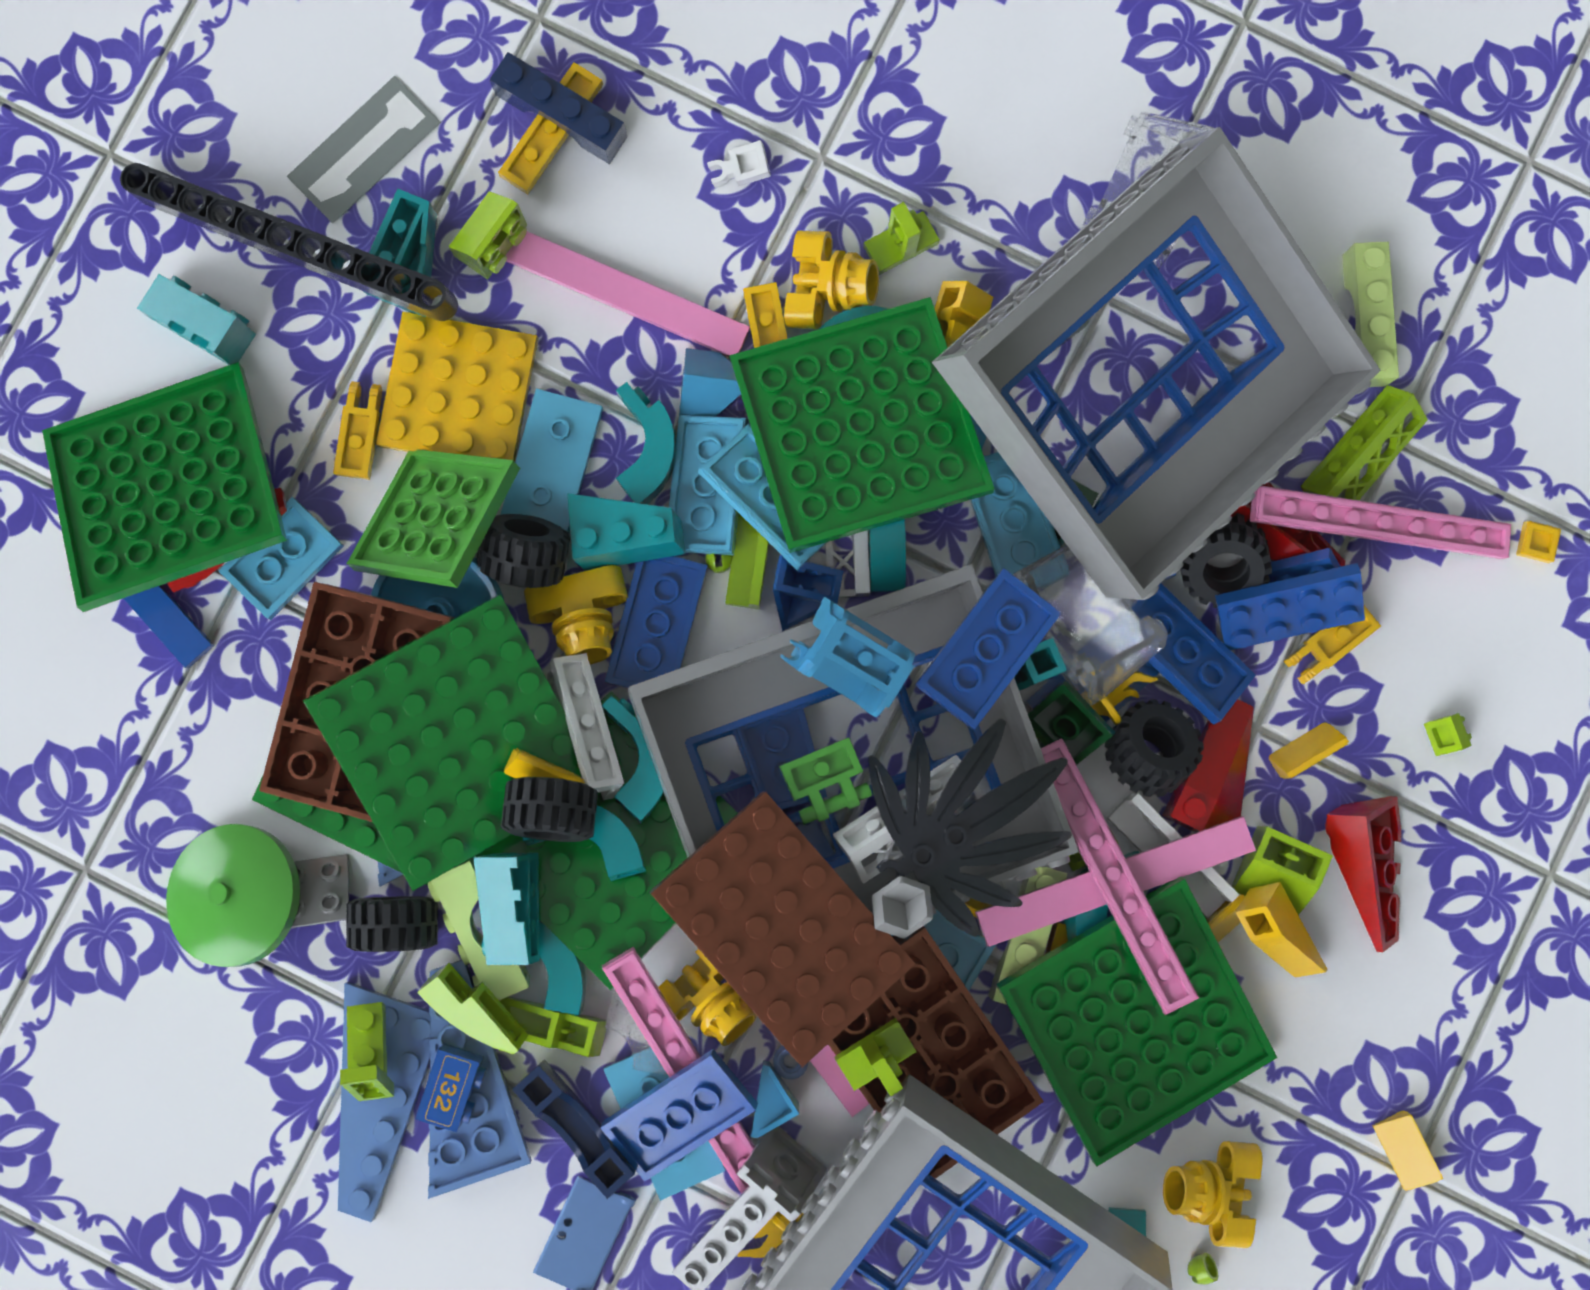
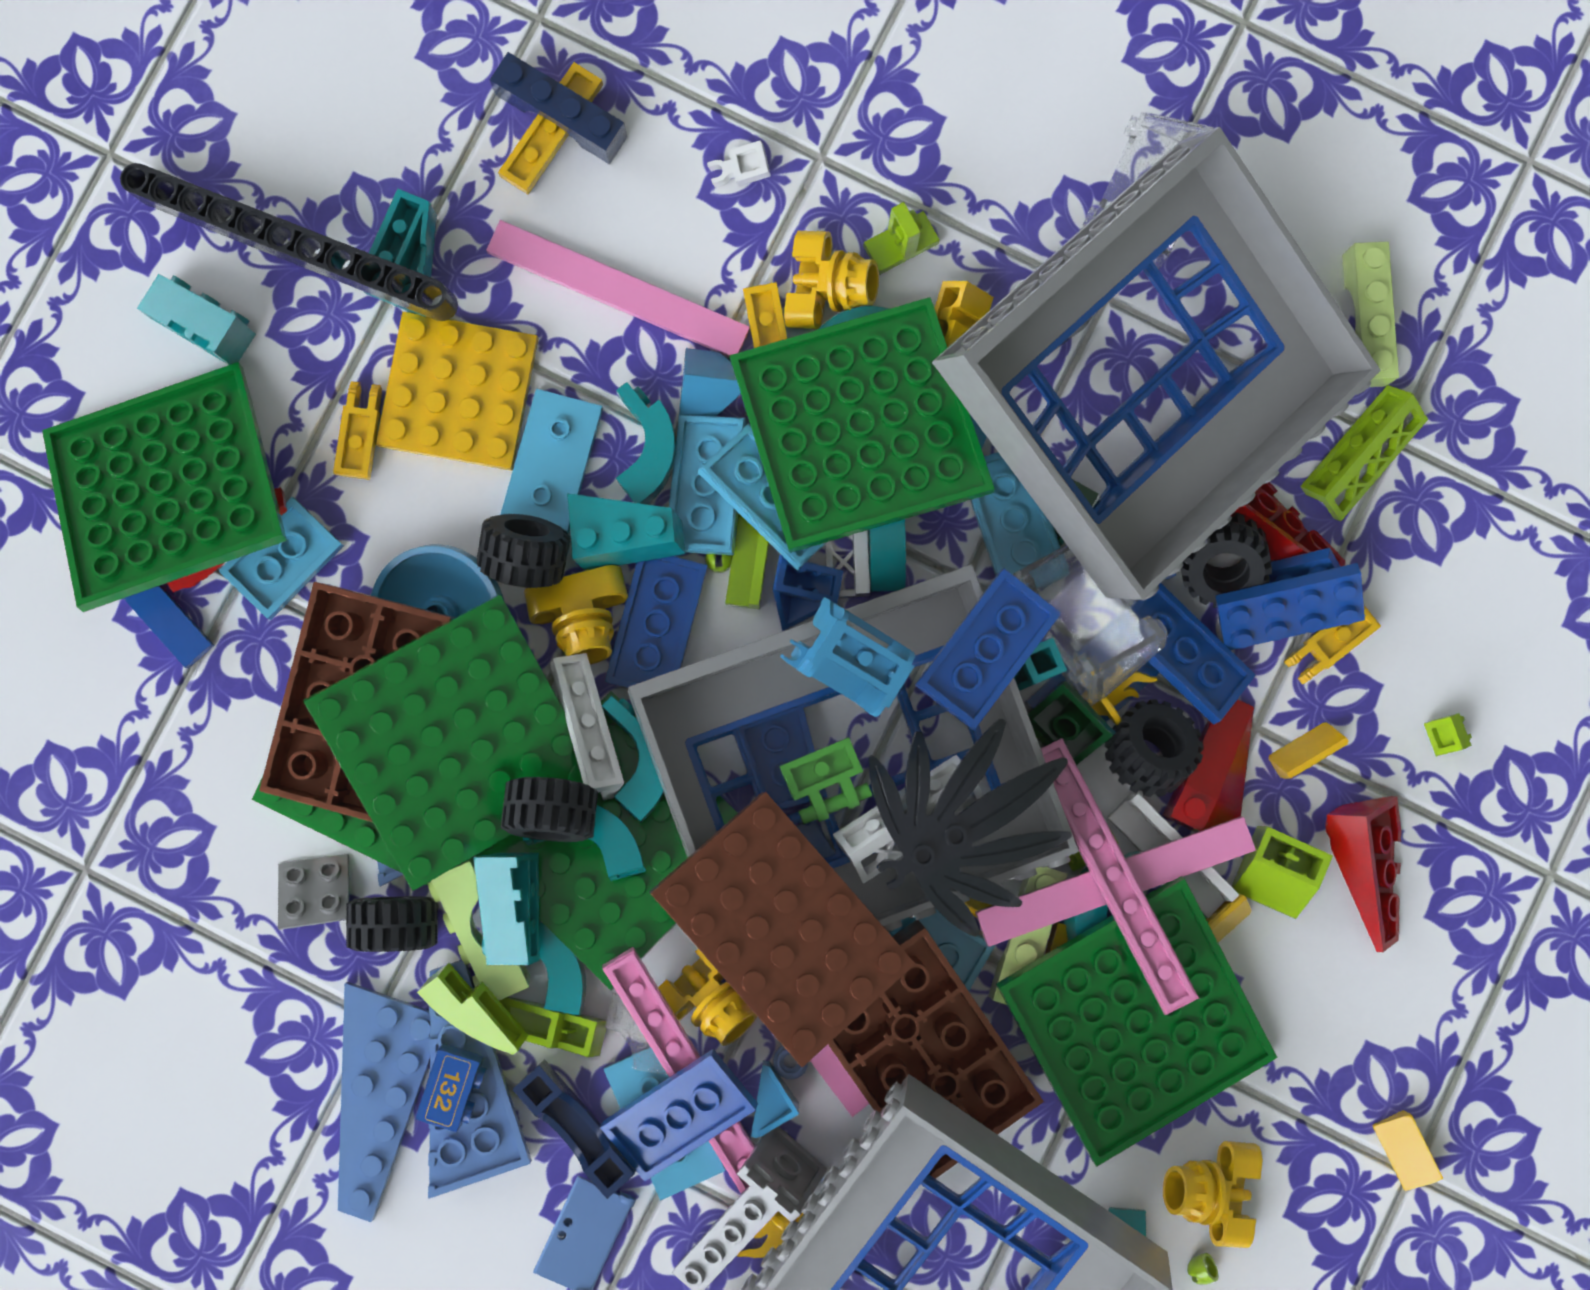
bright green dish [166,824,300,967] -> none
light grey sticker [287,76,441,223] -> none
lime bracket [340,1002,394,1101] -> none
bright green plate [346,449,520,588] -> none
lime slope [449,191,527,280] -> none
yellow slope [504,748,585,783] -> none
lime bracket [834,1018,916,1097] -> none
light grey panel [872,876,933,939] -> none
yellow slope [1236,882,1328,978] -> none
bright pink tile [1250,486,1511,559] -> none
yellow tile [1516,521,1561,563] -> none

